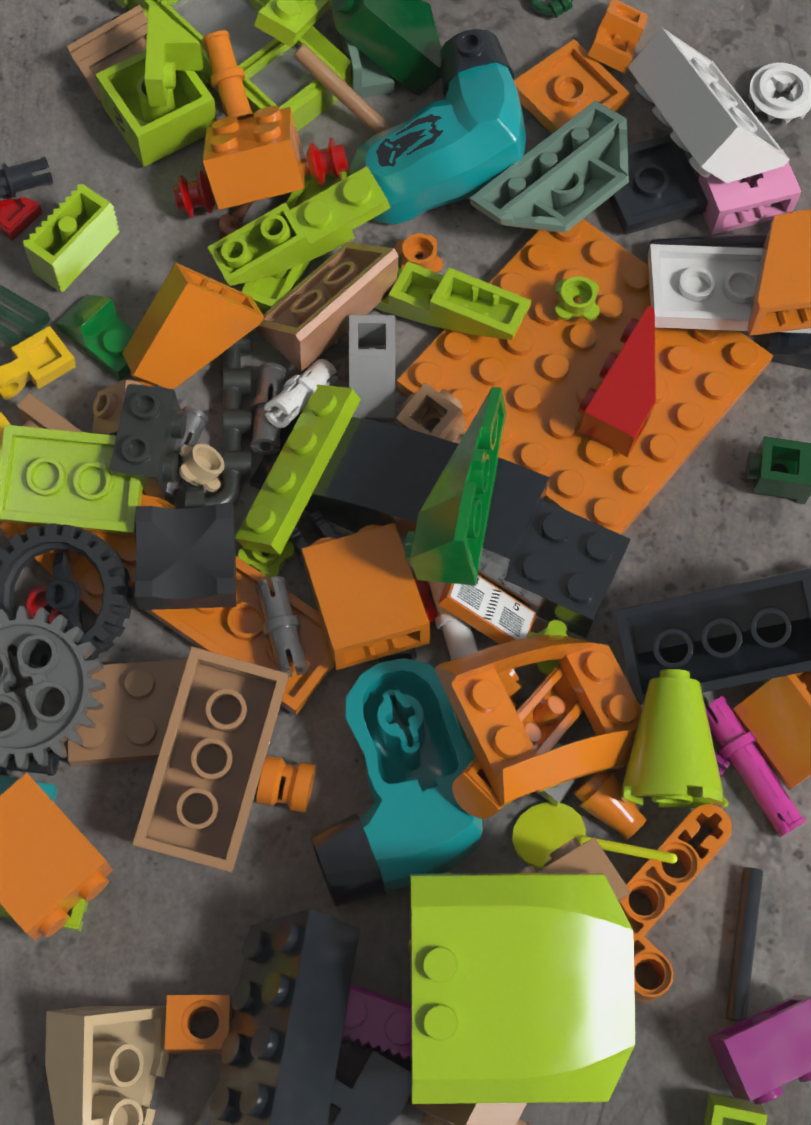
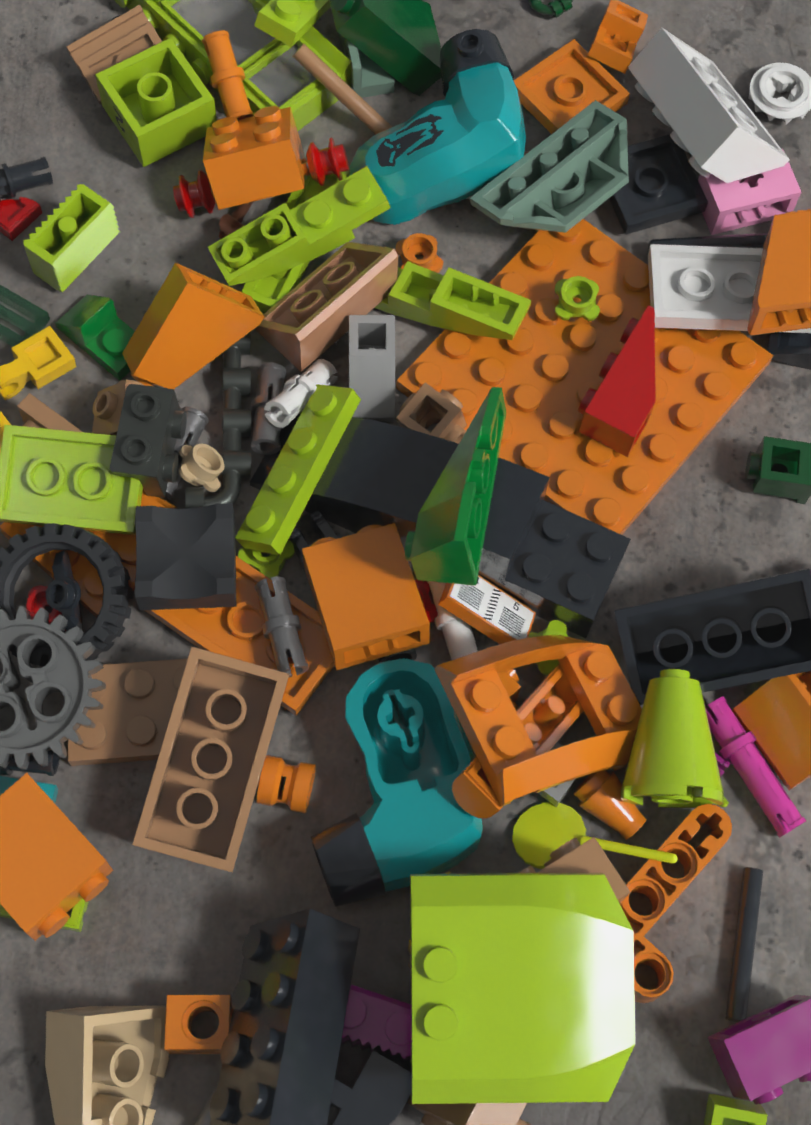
lime slope [144,6,203,107] -> none

